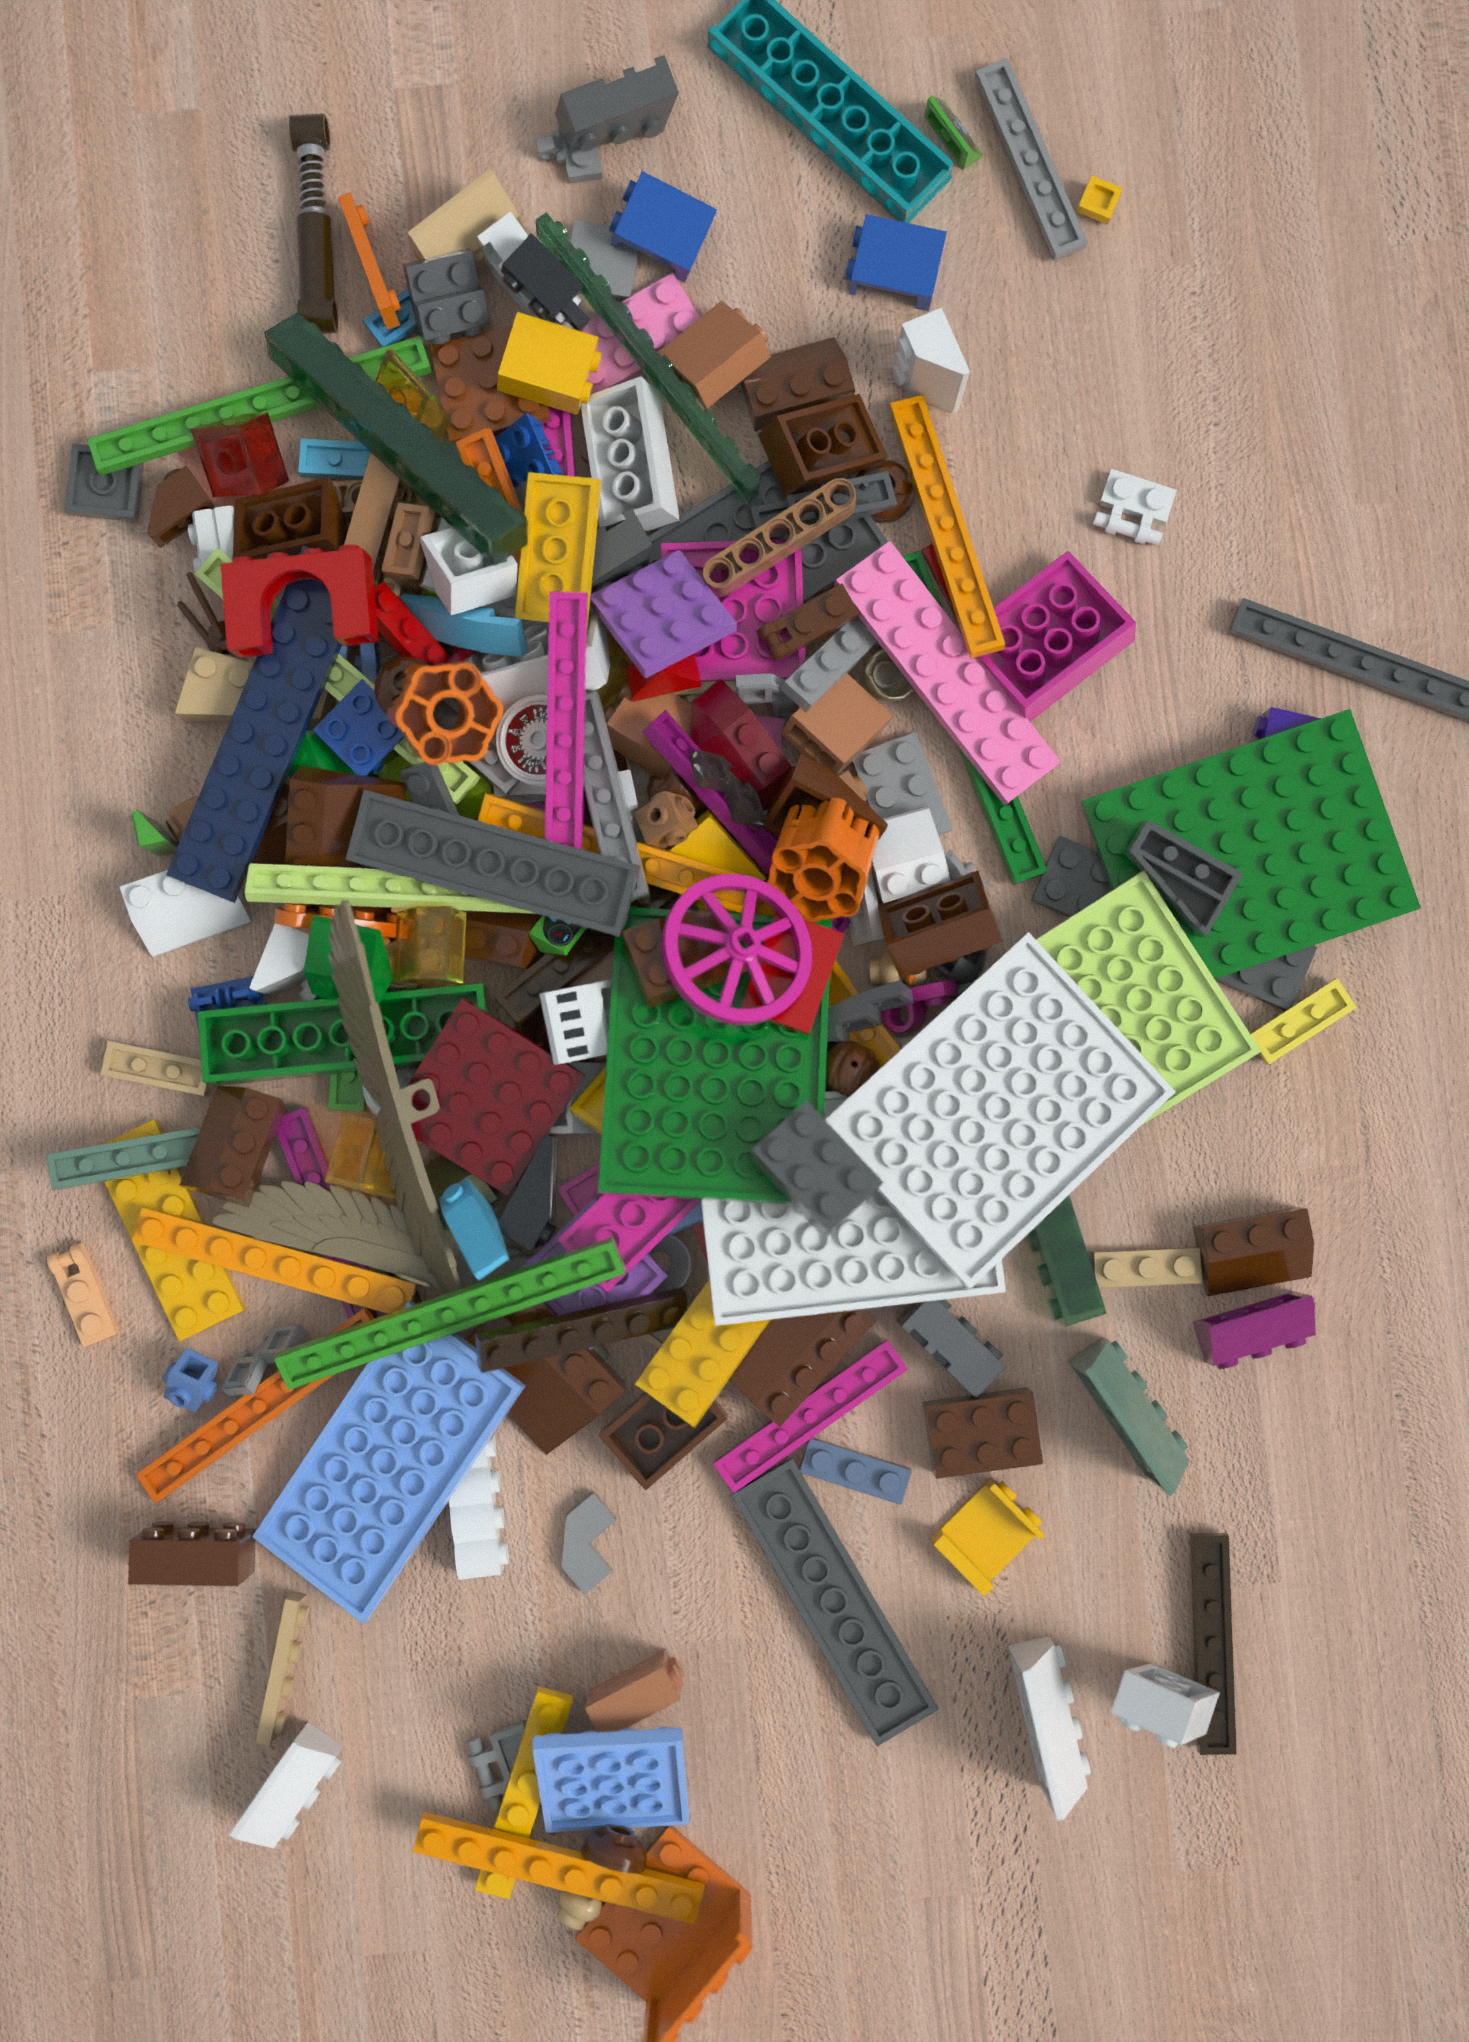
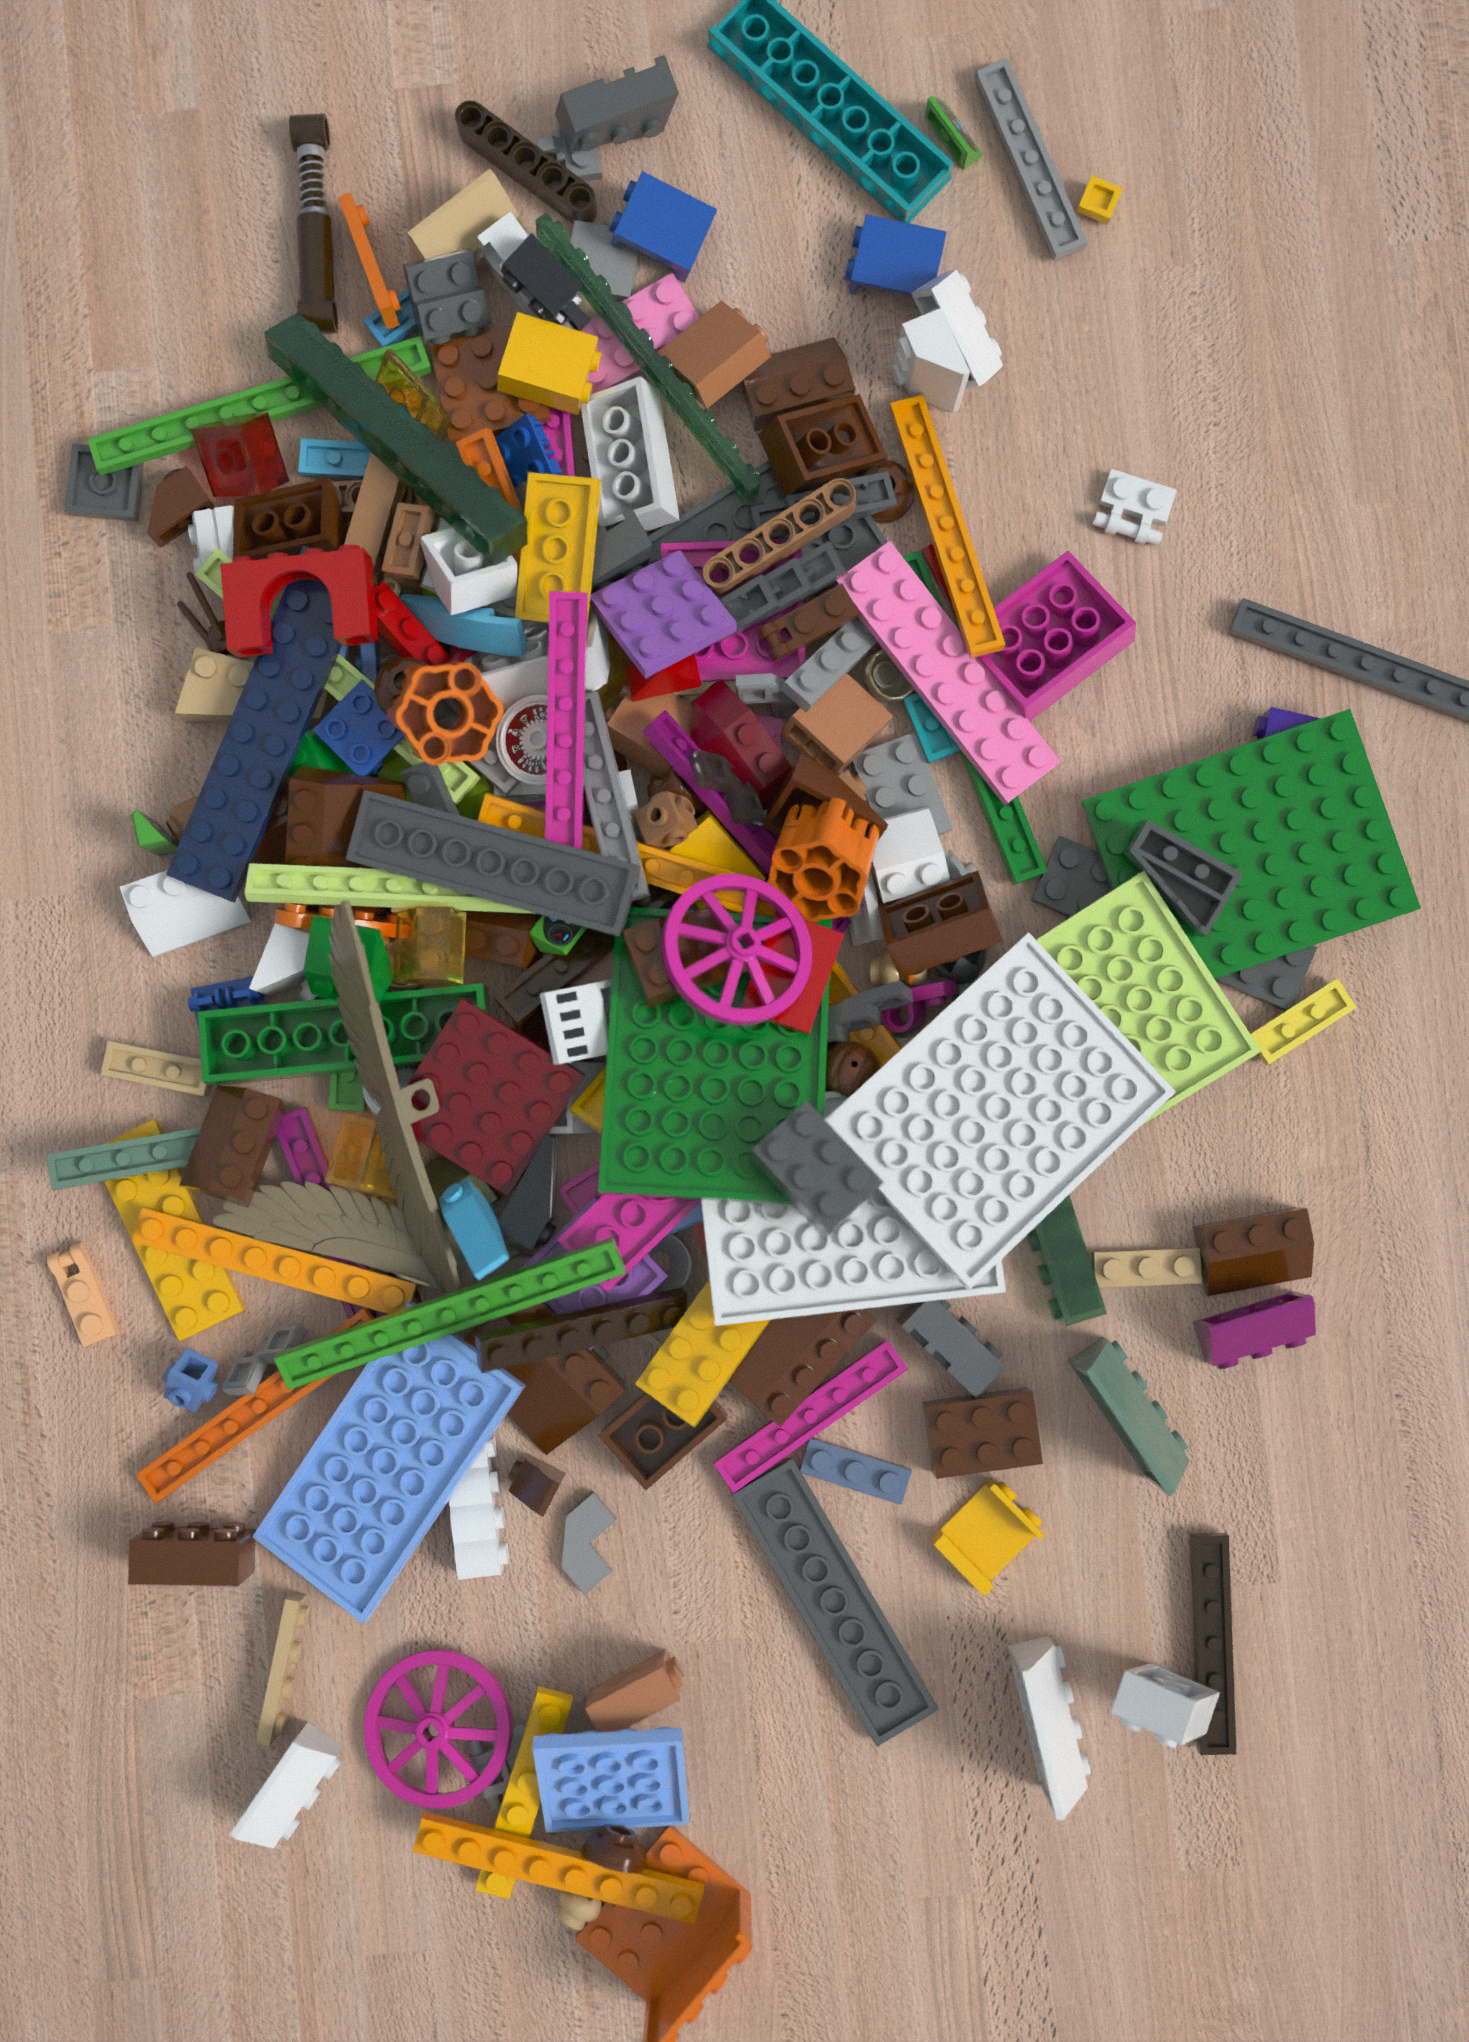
none -> dark pink wheel [364,1649,513,1809]
none -> dark brown beam [455,100,597,224]
none -> reddish brown slope [507,1454,566,1517]
none -> dark grey slope [718,541,848,642]
none -> teal plate [902,693,961,765]
none -> white slope [911,269,1003,387]

